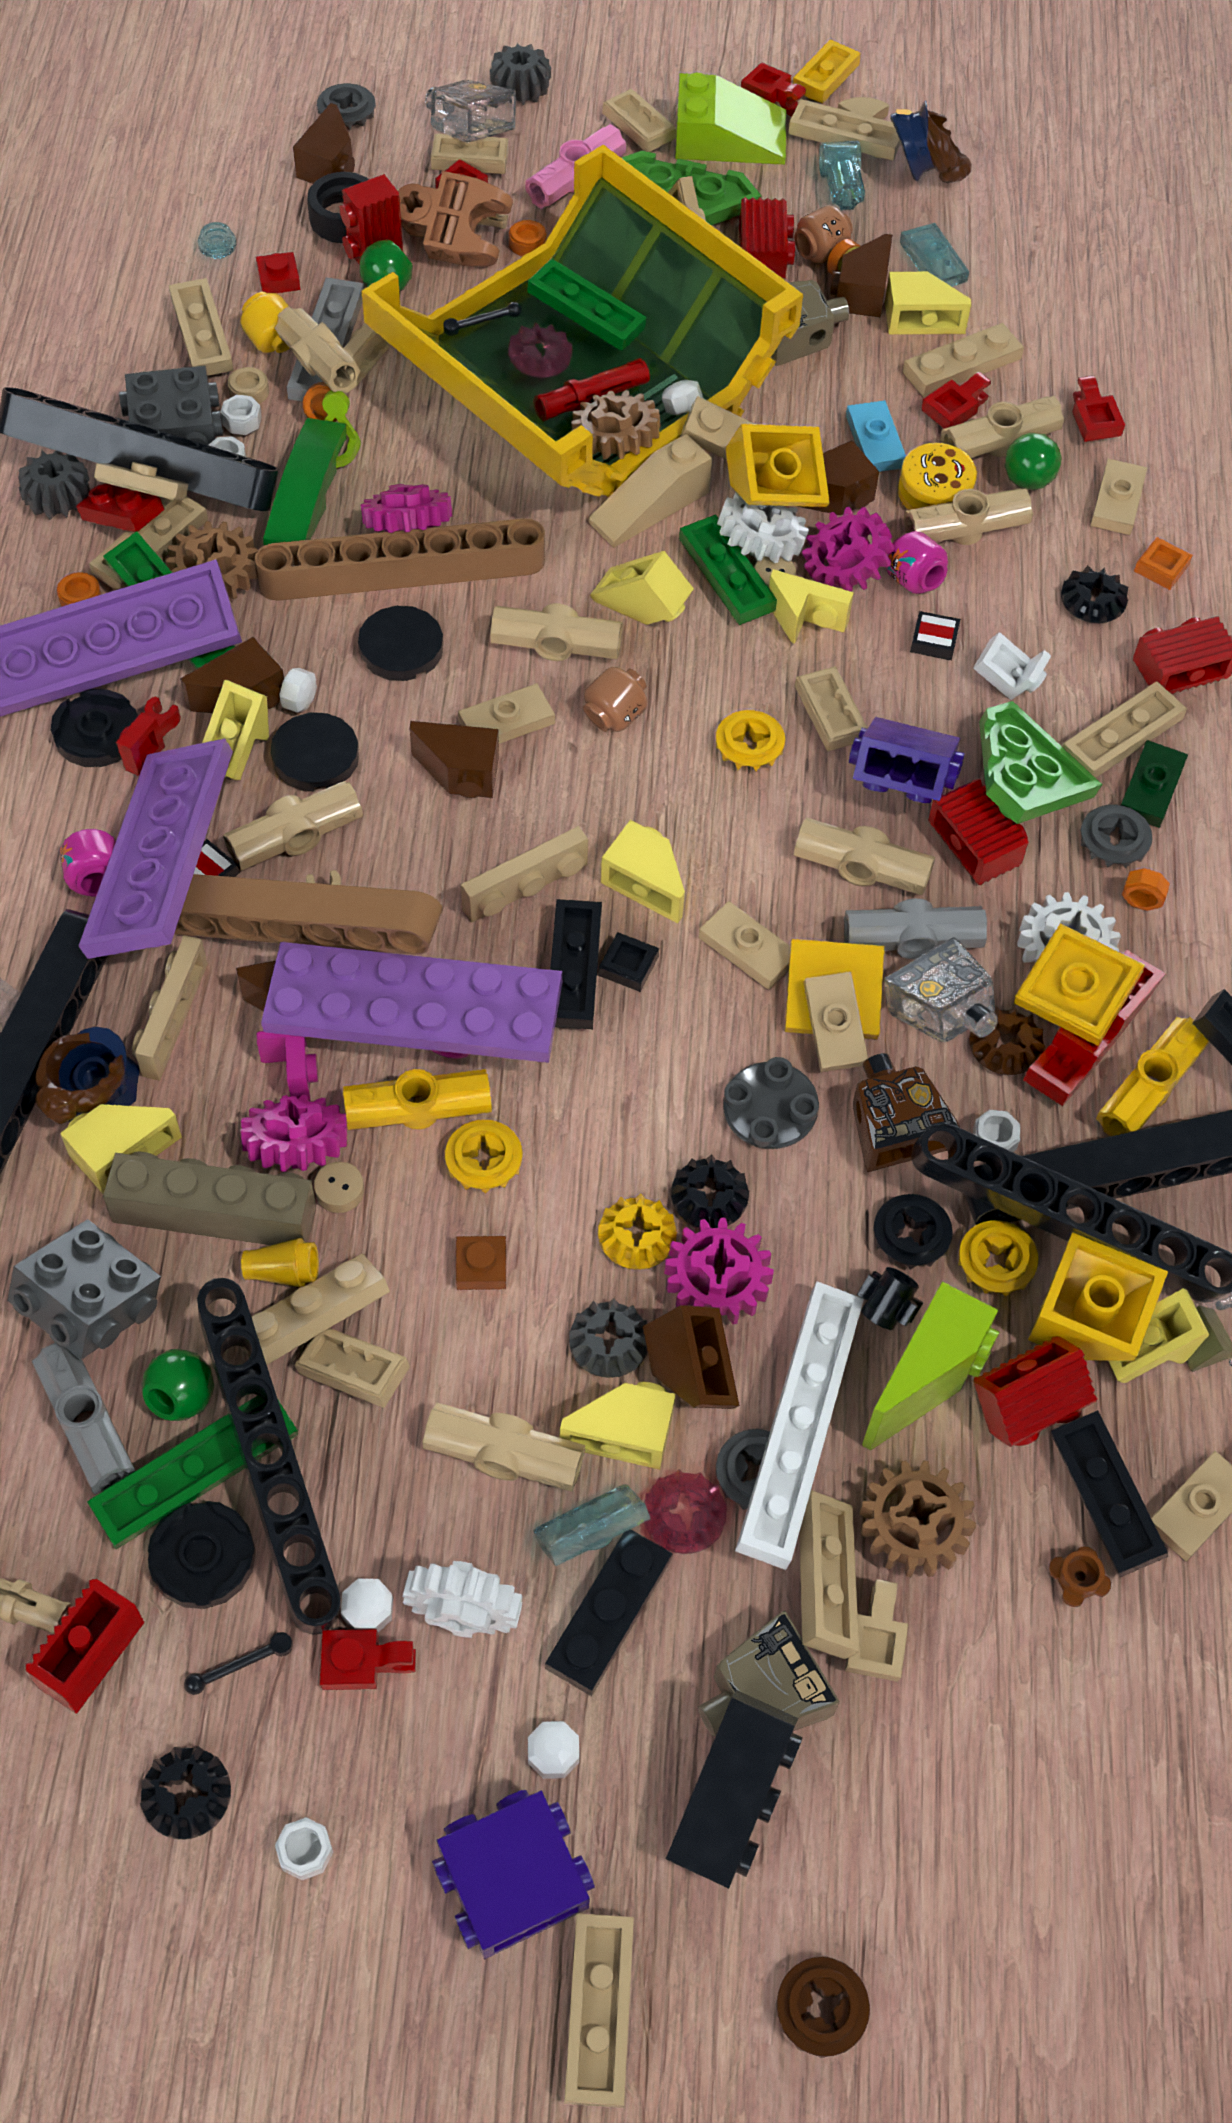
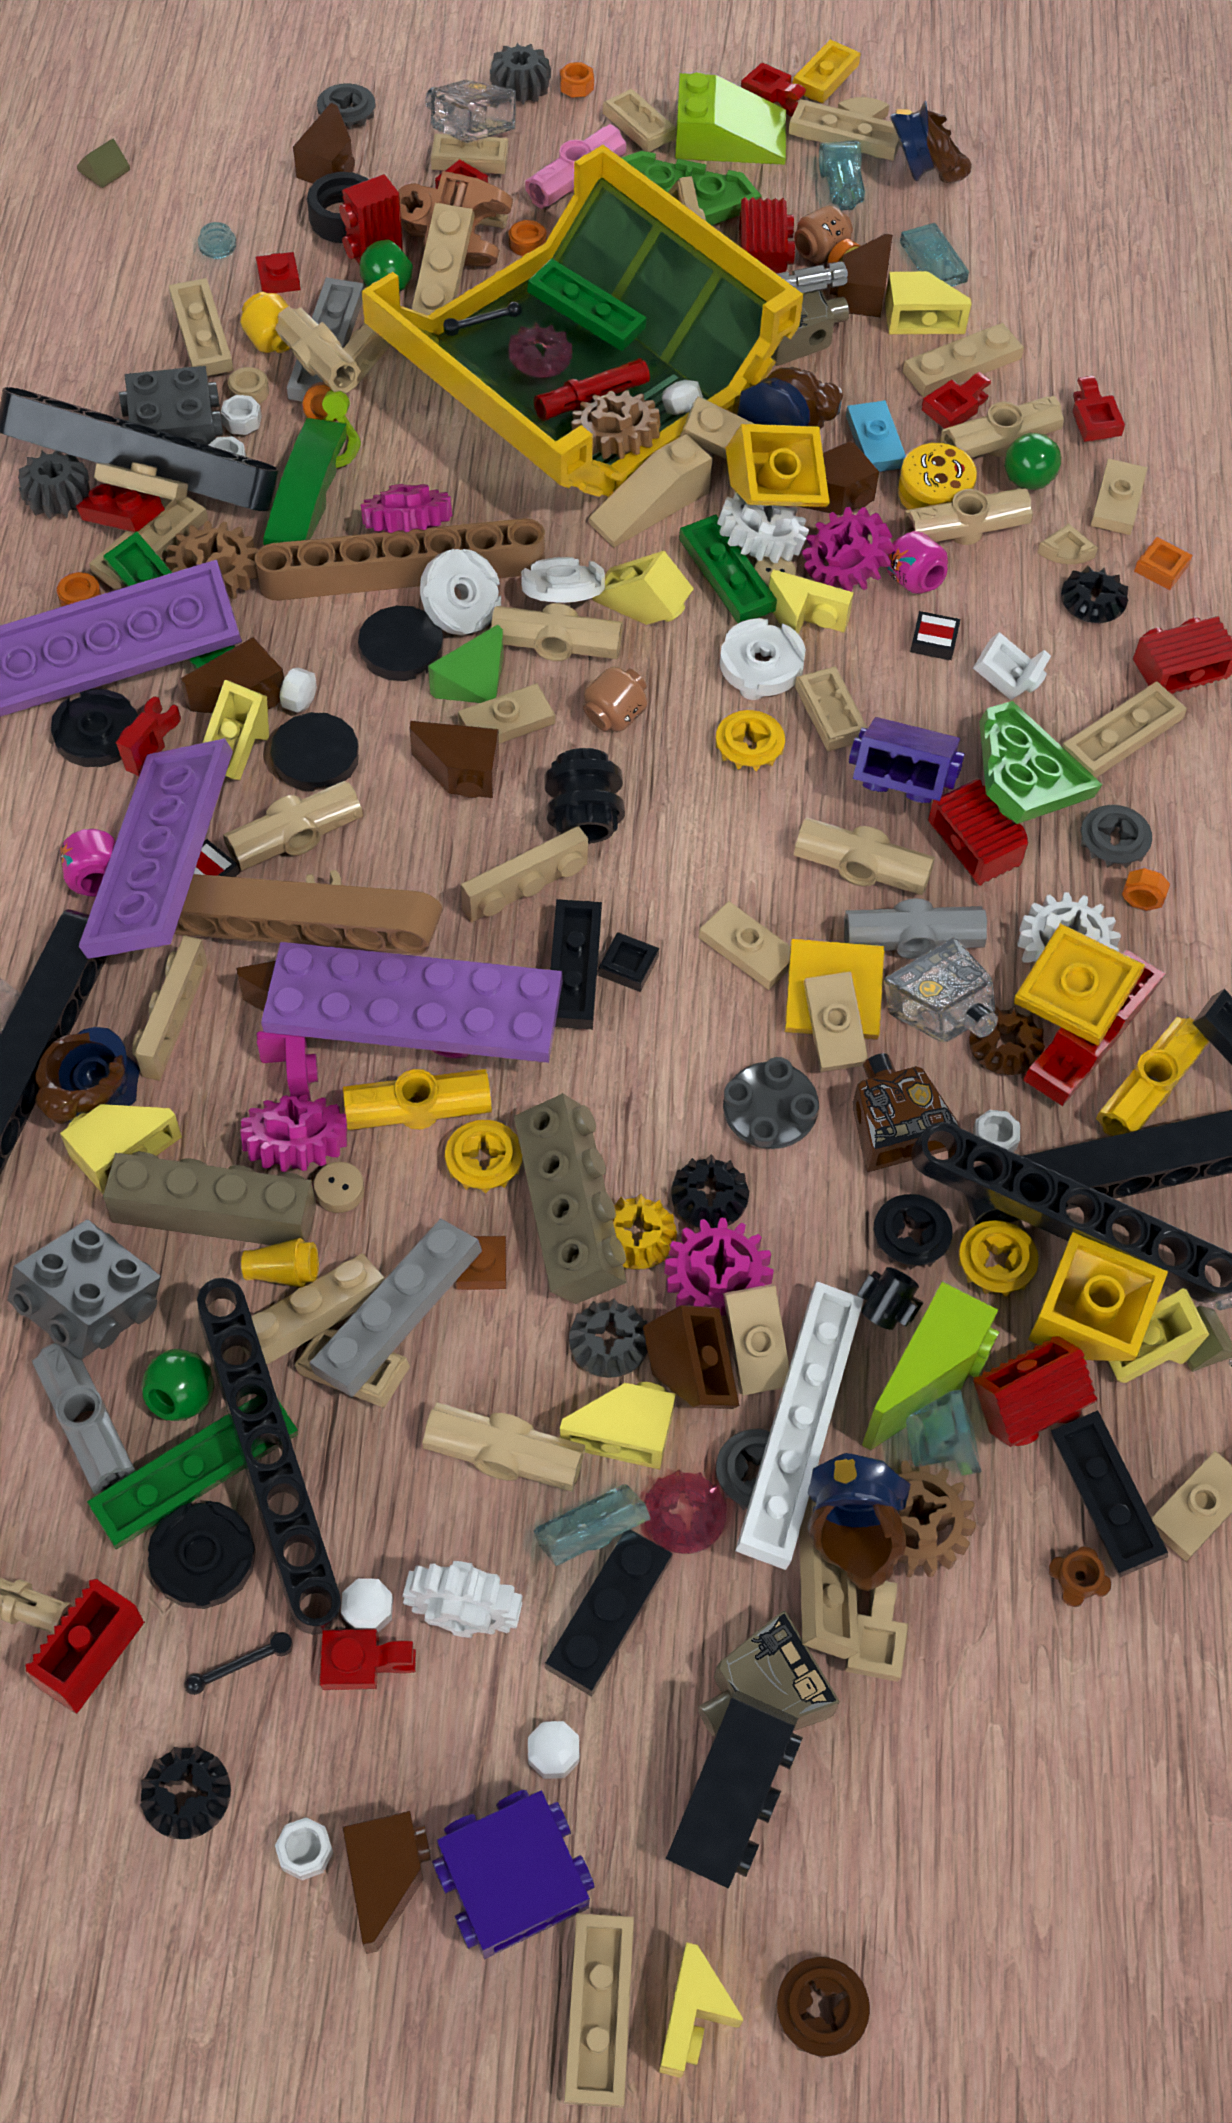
light yellow slope [601,820,685,924] -> none
dark green plate [1121,740,1188,828] -> none
none -> olive slope [77,138,130,188]
none -> light grey plate [309,1218,482,1397]
none -> reddish brown slope [342,1811,431,1954]
none -> tan plate [412,203,475,316]
none -> white plate [420,549,501,636]
none -> bright green slope [428,625,504,703]
none -> dark tan brick [514,1093,627,1304]
none -> white plate [521,557,605,603]
none -> black piece [544,748,625,844]
none -> orange tile [559,62,594,98]
none -> light yellow slope [659,1942,743,2078]
none -> white plate [719,618,806,700]
none -> tan plate [723,1284,789,1396]
none -> piece [737,367,843,429]
none -> light grey axle [777,261,848,293]
none -> piece [807,1453,911,1591]
none -> clear light blue slope [906,1390,982,1476]
none -> tan tile [1037,524,1098,564]

